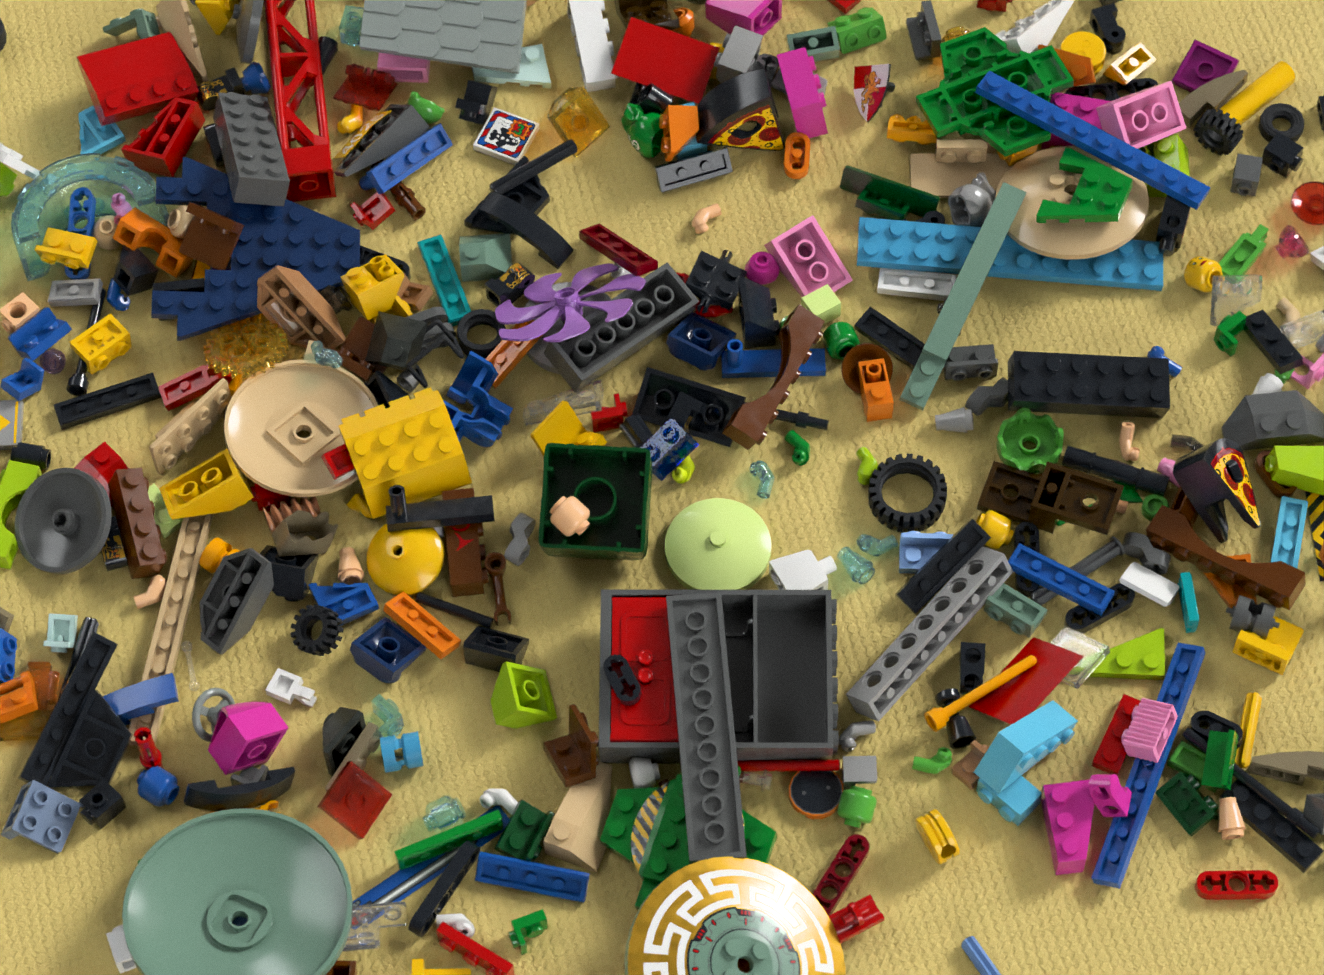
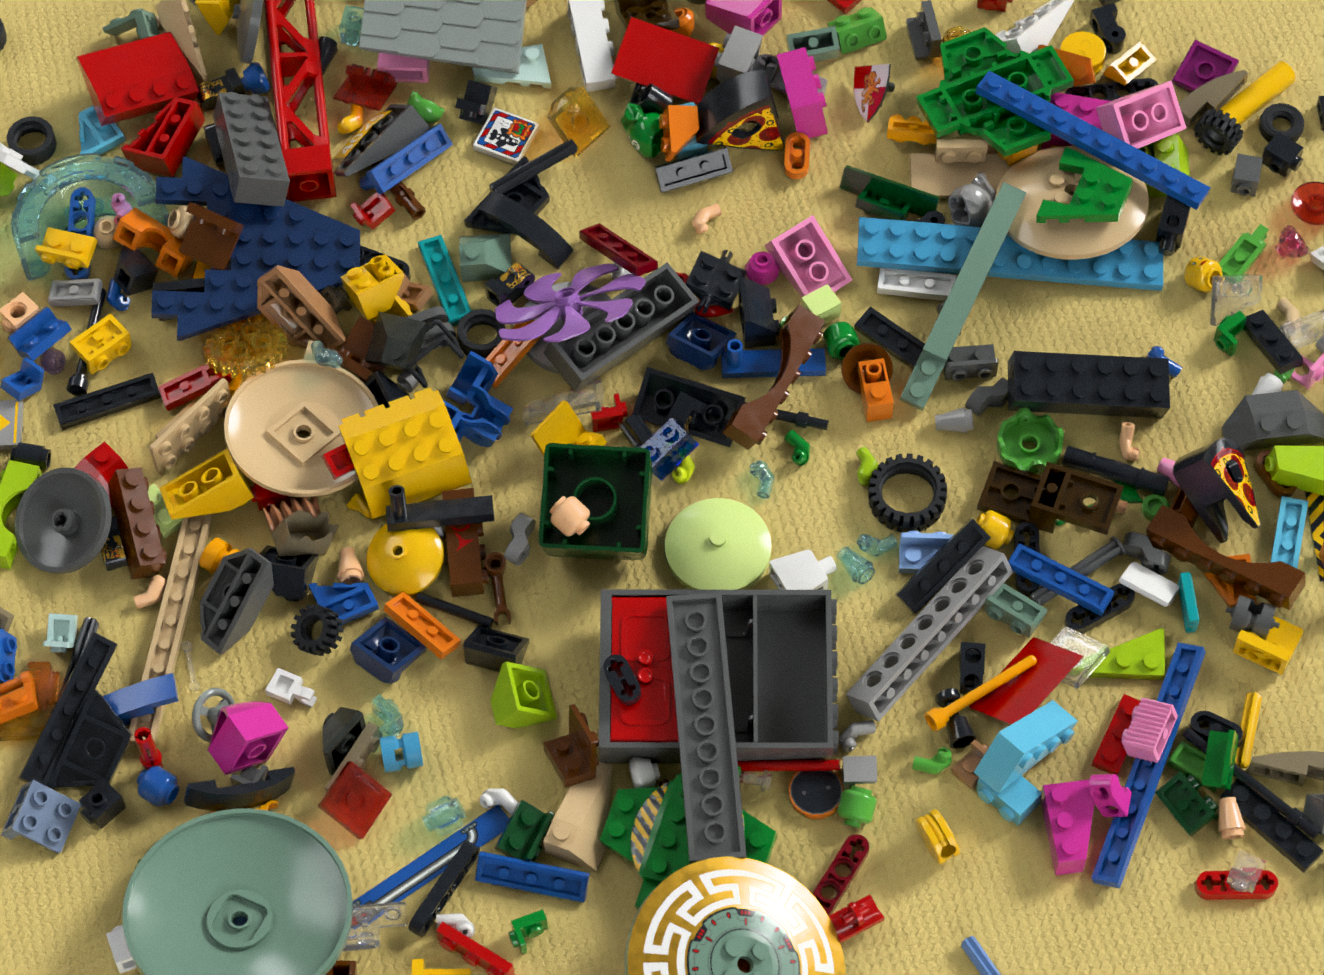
green tile [394,810,503,870] -> none
clear smoke arm [1170,434,1204,452] -> none
none -> black tyre [6,116,57,166]
none -> clear bracket [1226,850,1266,894]

